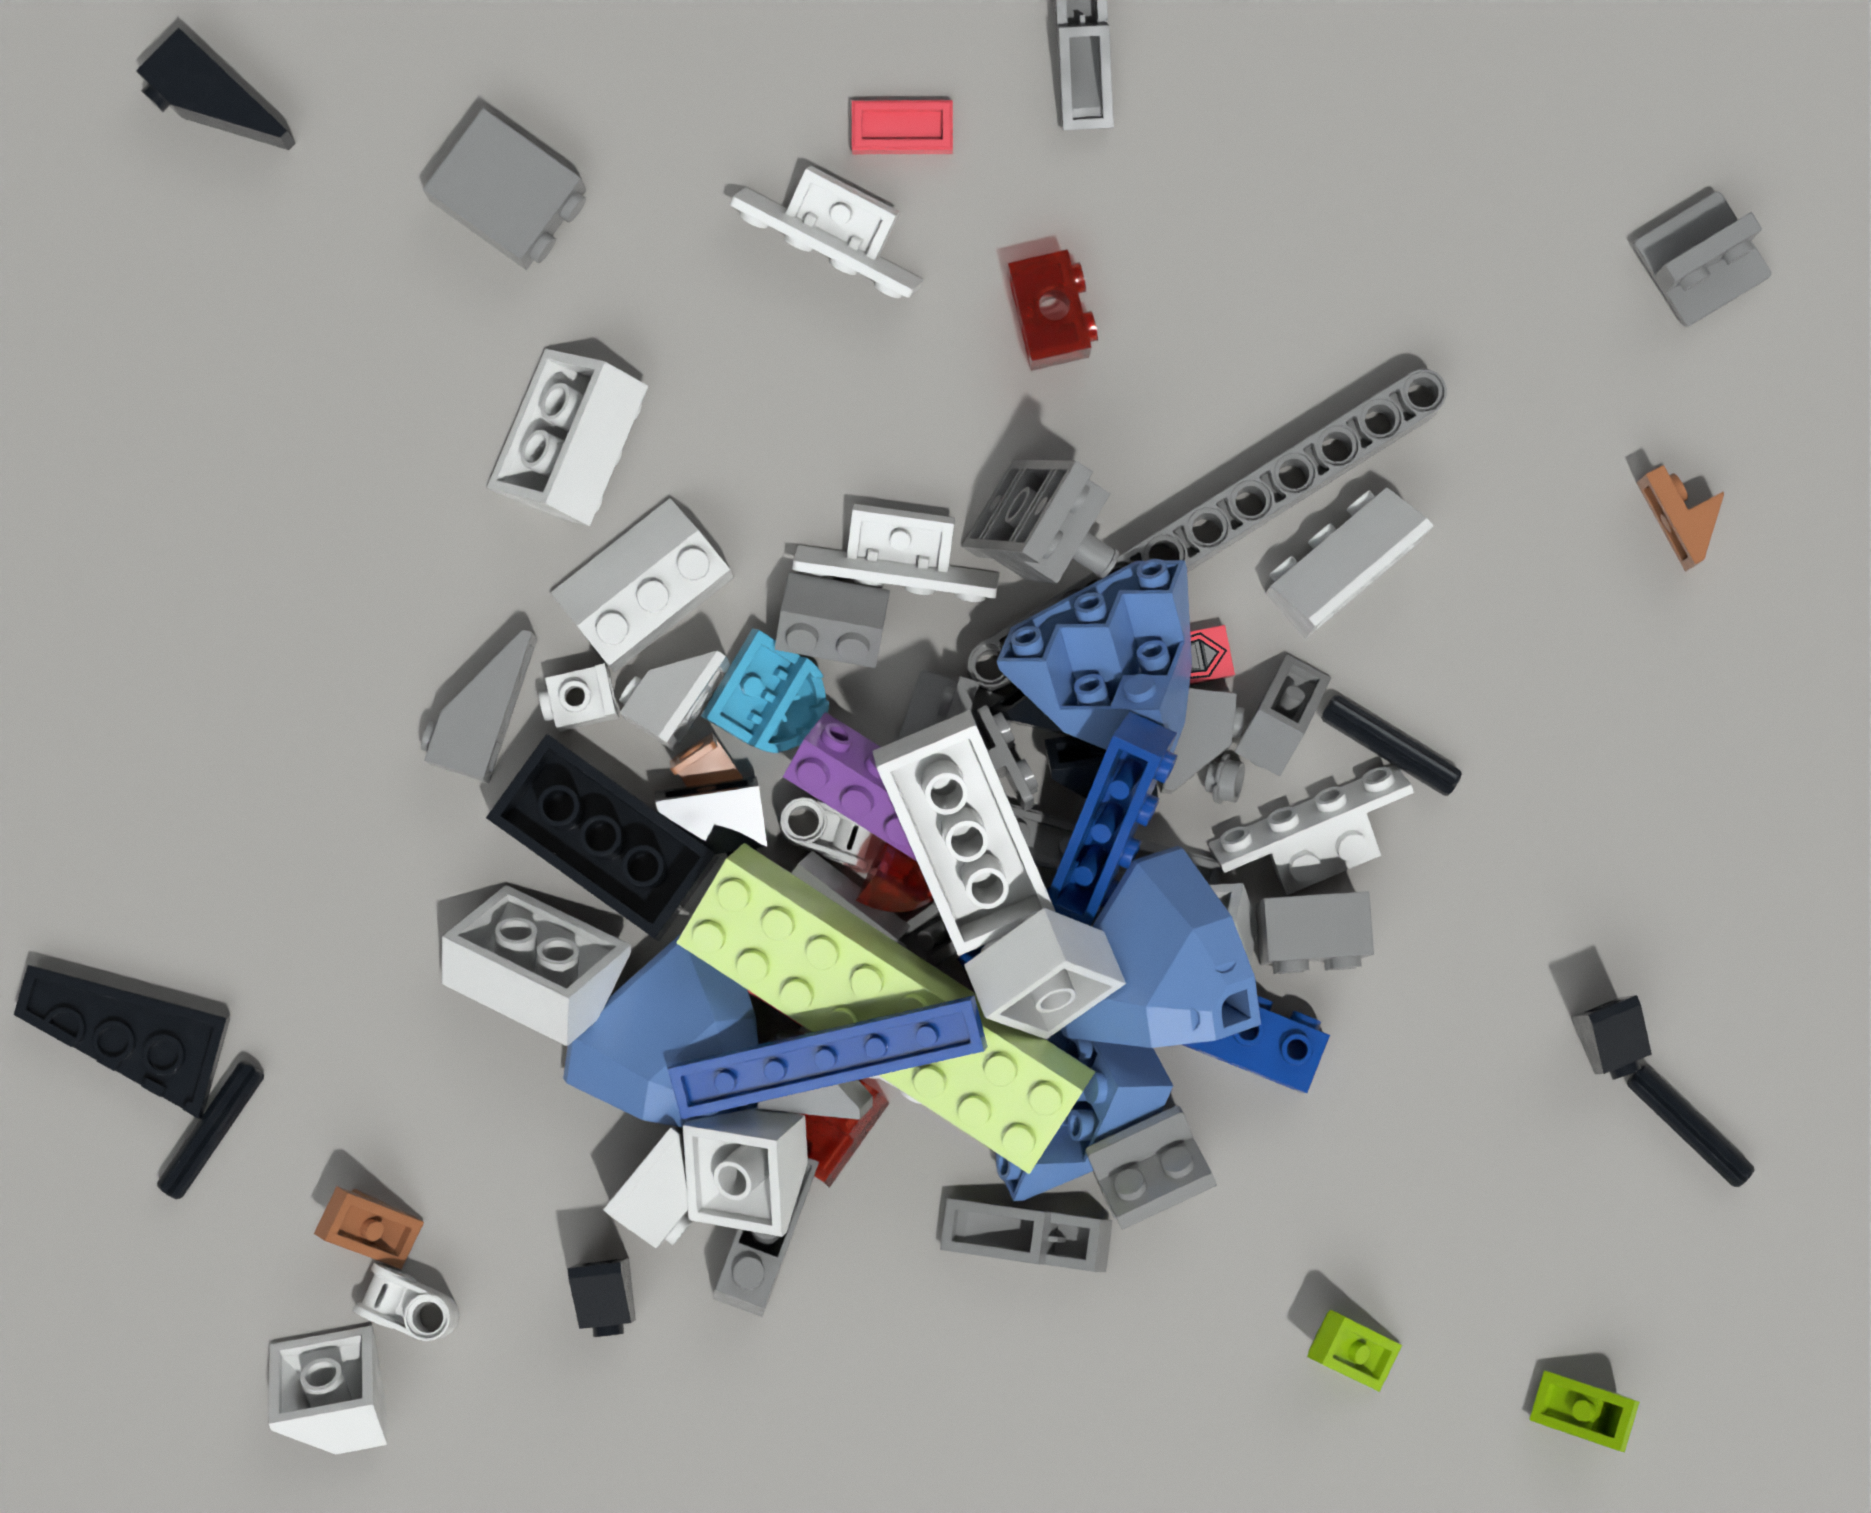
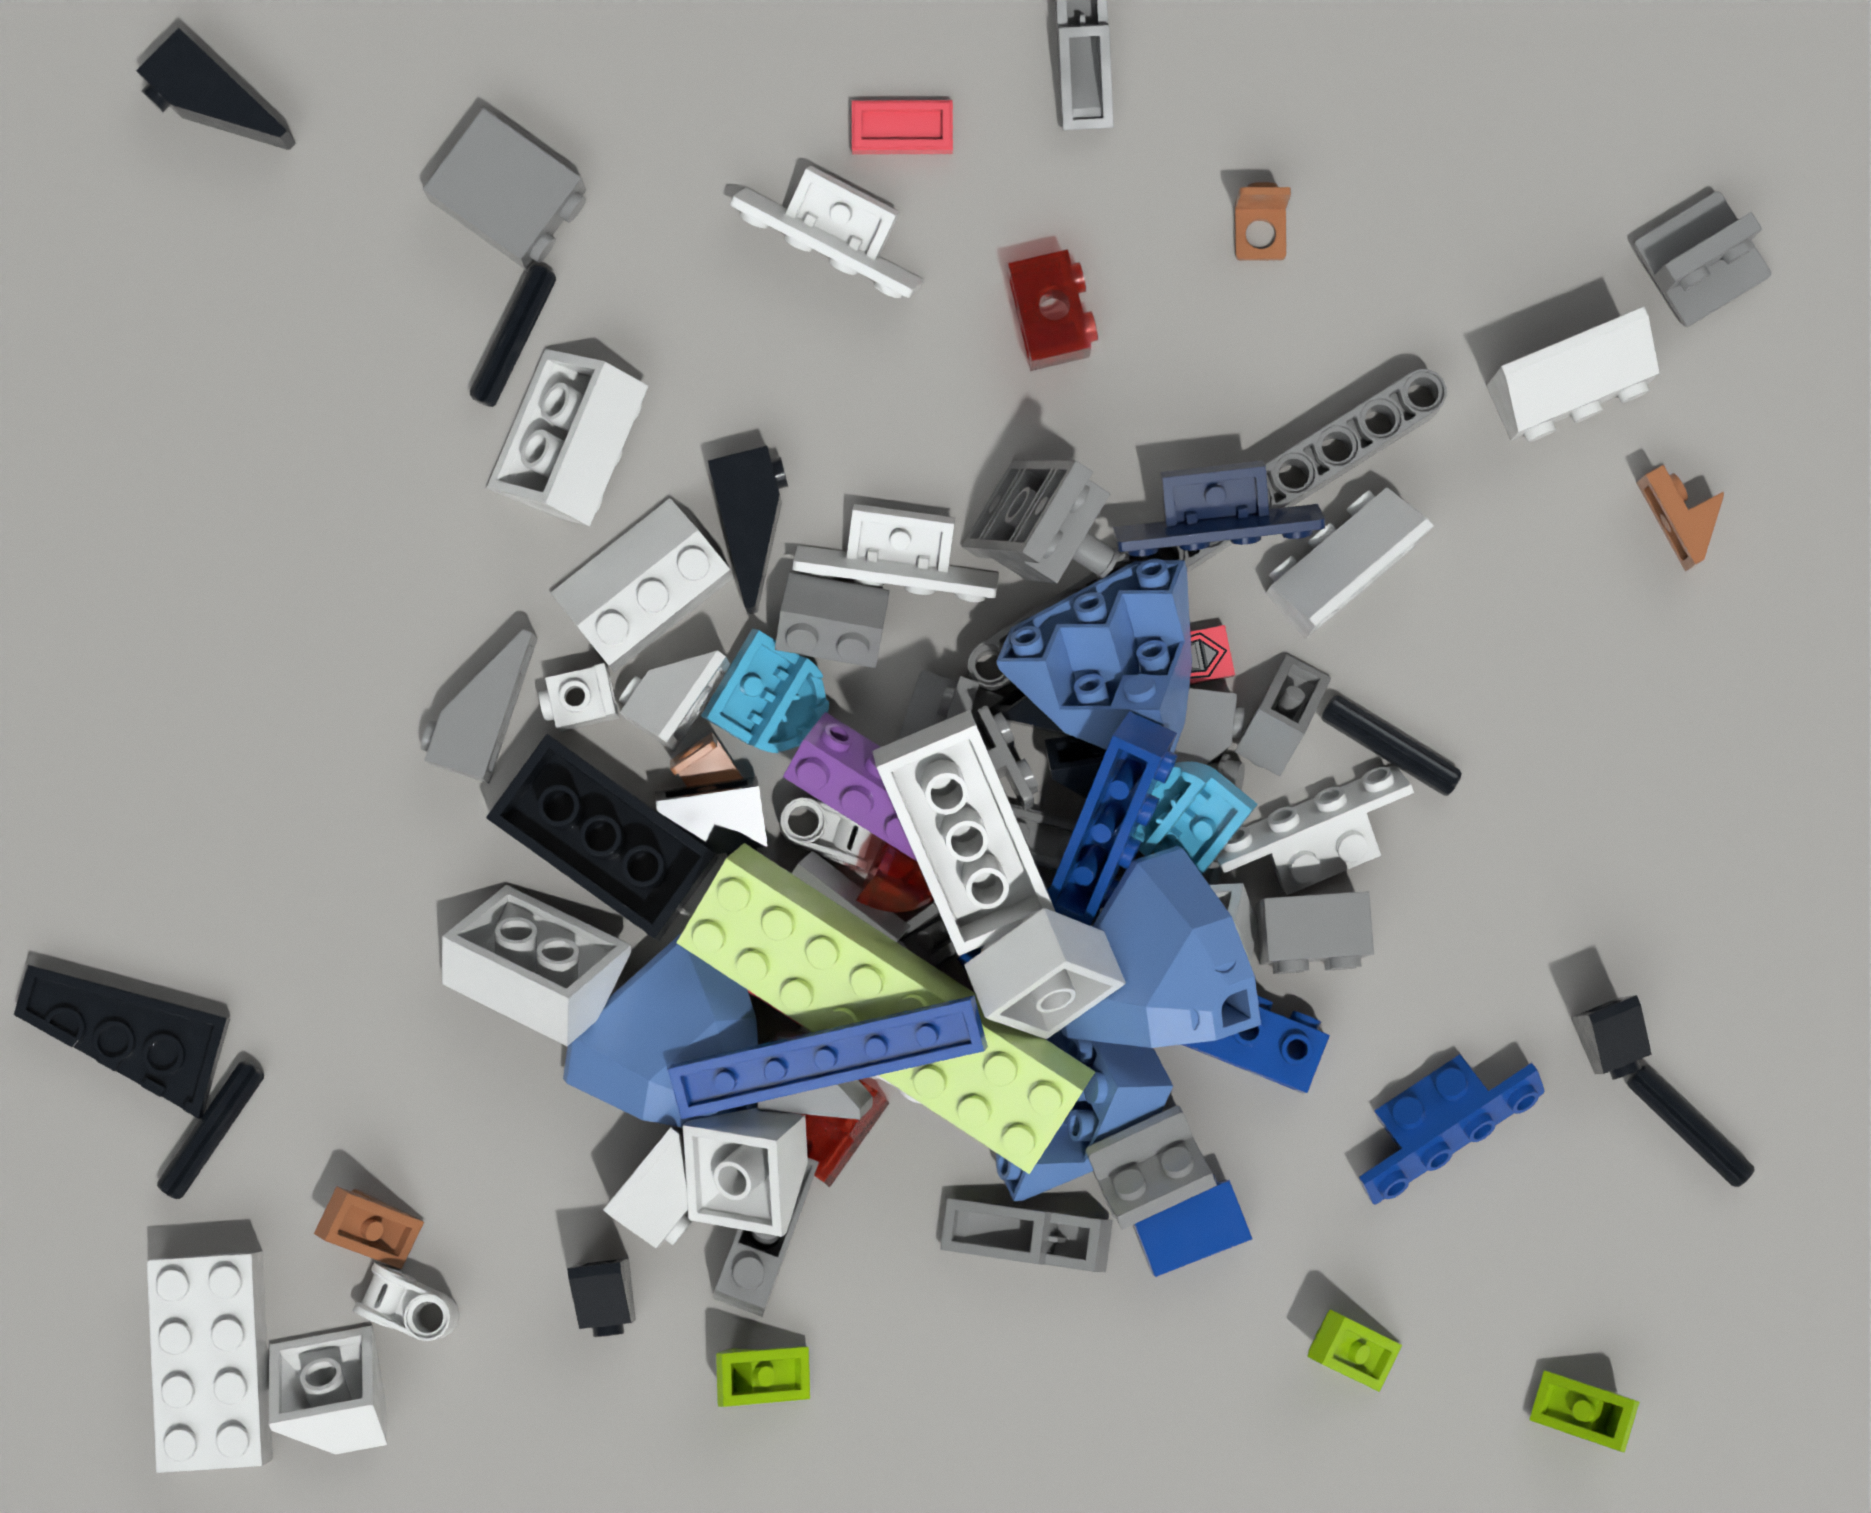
none -> white brick [147,1251,273,1473]
none -> black axle [470,264,556,407]
none -> black slope [708,446,788,615]
none -> lime slope [716,1346,810,1407]
none -> dark blue bracket [1113,460,1325,556]
none -> blue brick [1133,1174,1253,1277]
none -> medium azure slope [1134,762,1258,875]
none -> nougat bracket [1235,182,1291,261]
none -> blue bracket [1359,1054,1545,1205]
none -> white slope [1487,307,1660,443]

